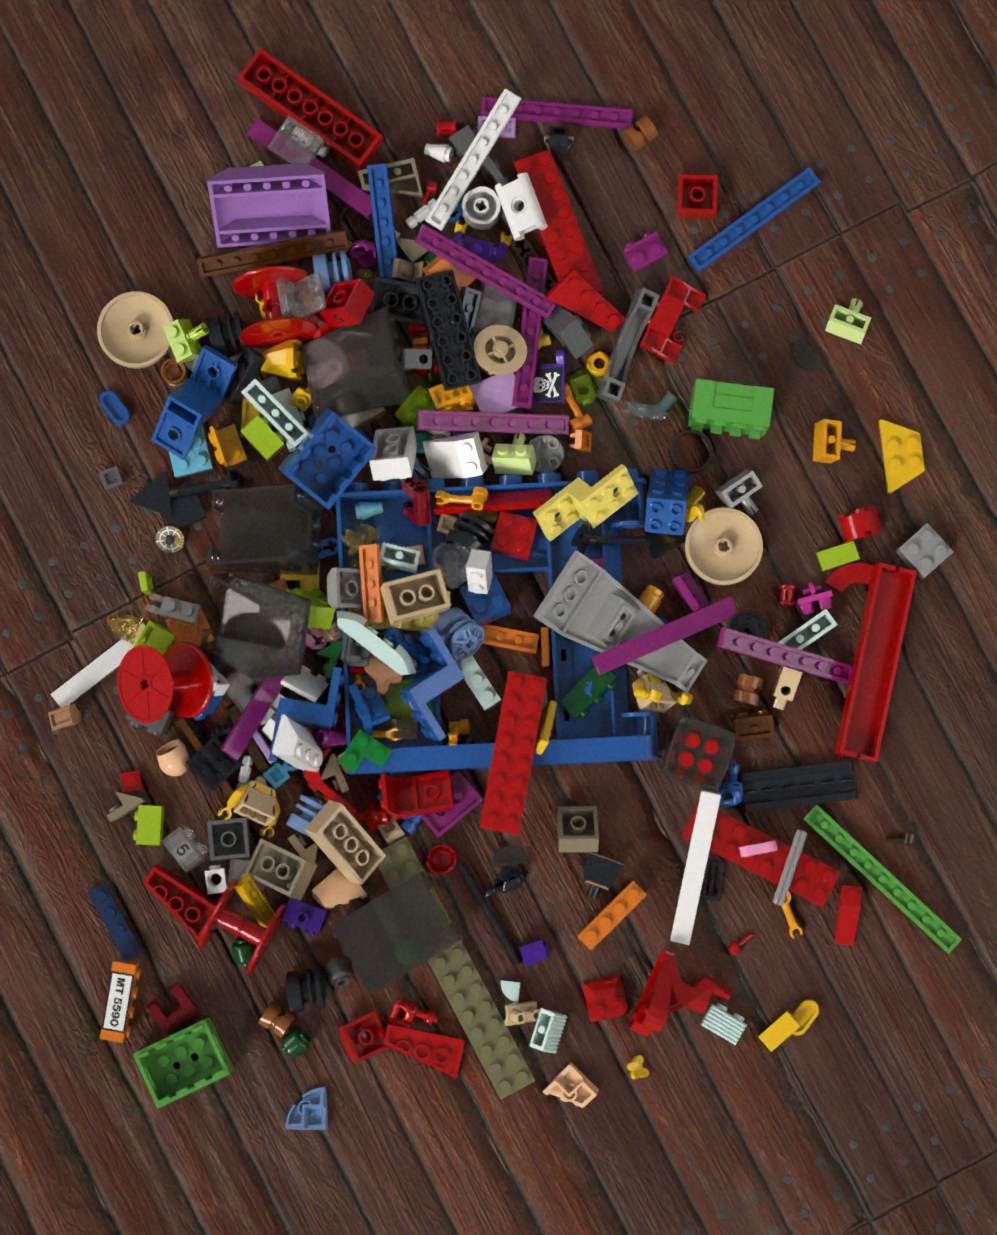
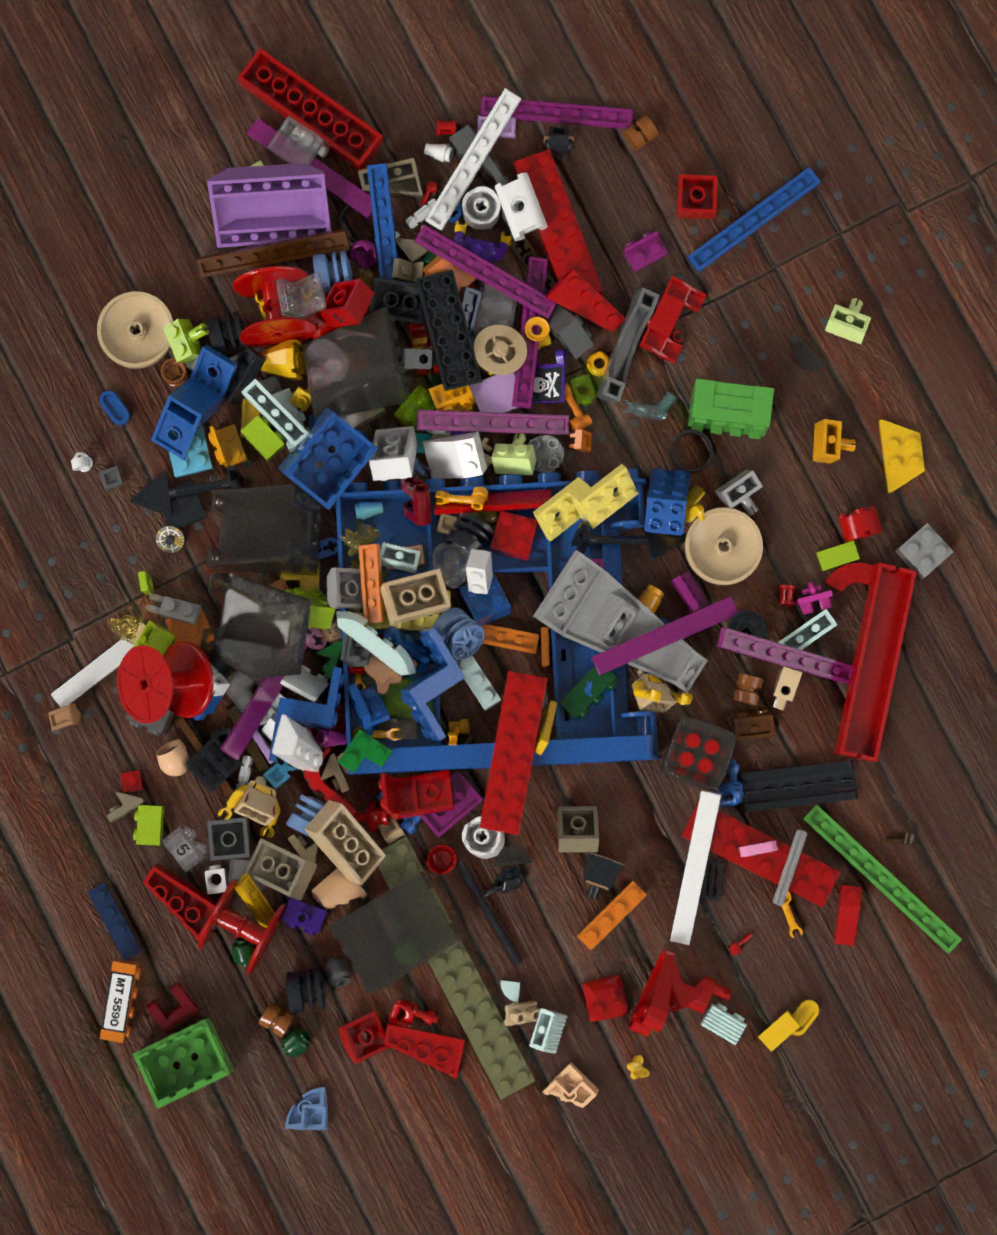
dark purple brick [519,939,550,966] -> none
none -> white connector [71,452,93,472]
none -> white brick [462,816,505,859]
none -> light orange piece [525,317,550,342]

